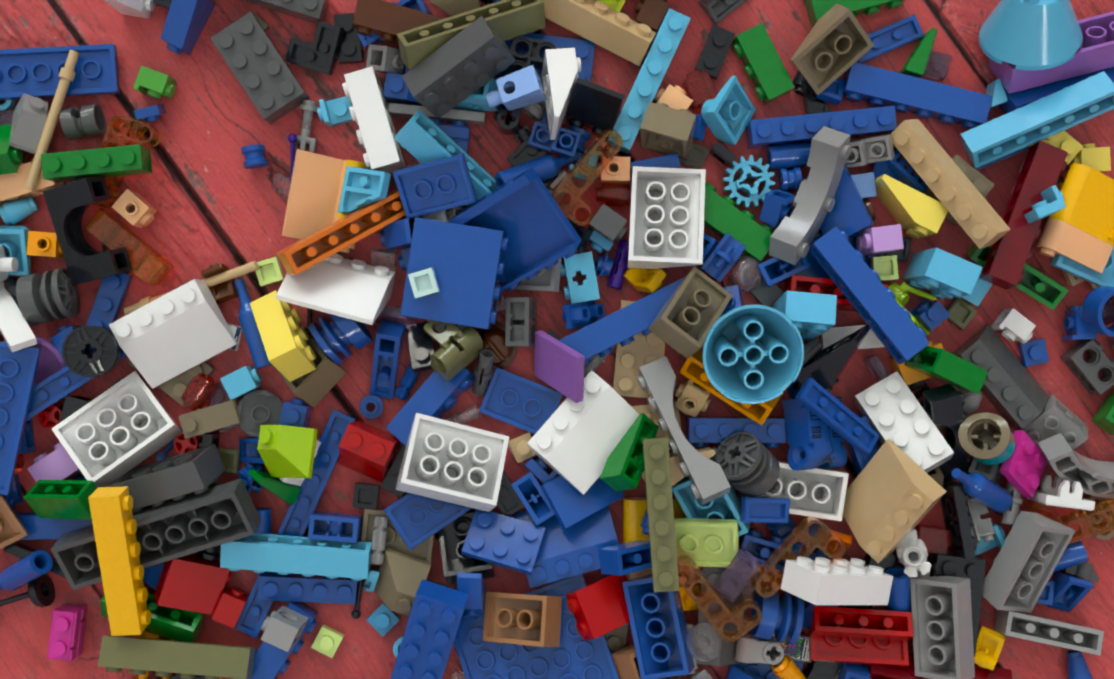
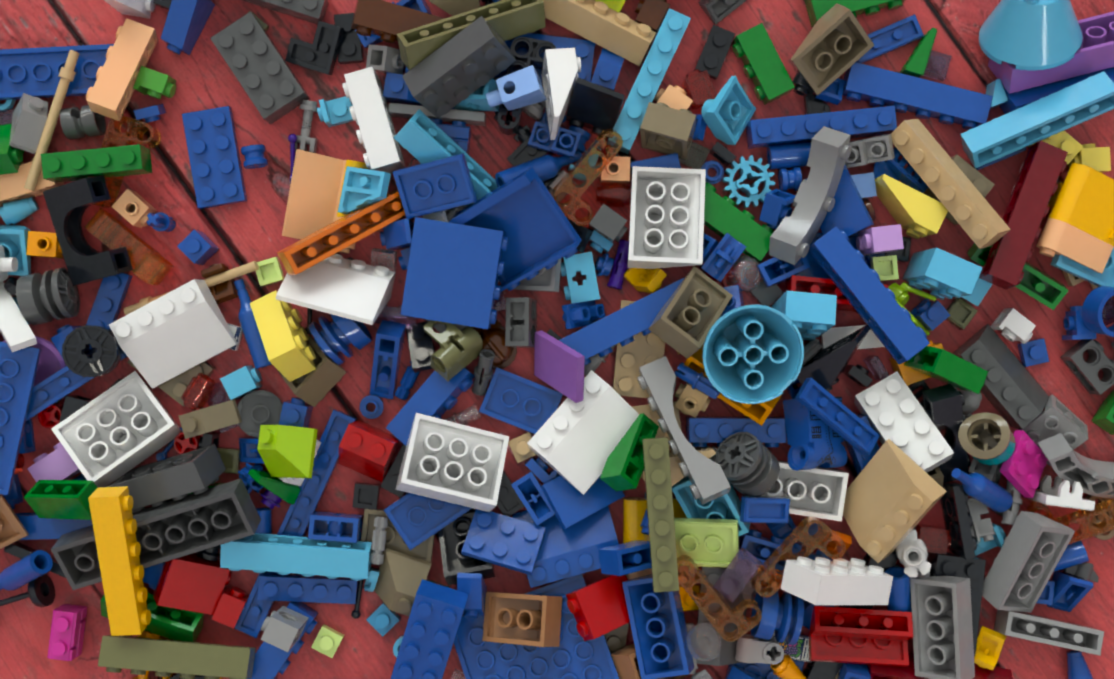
light aqua plate [408,267,440,298] -> none
medium azure bracket [1024,185,1066,224] -> none
none -> light nougat brick [86,18,158,121]
none -> blue axle [146,212,176,232]
none -> blue brick [177,229,219,265]
none -> blue plate [182,106,247,209]
none -> dark purple plate [260,489,283,509]
none -> blue slope [591,48,624,91]
none -> blue axle [675,362,720,399]
none -> blue plate [701,160,724,185]
none -> black plate [842,364,873,387]

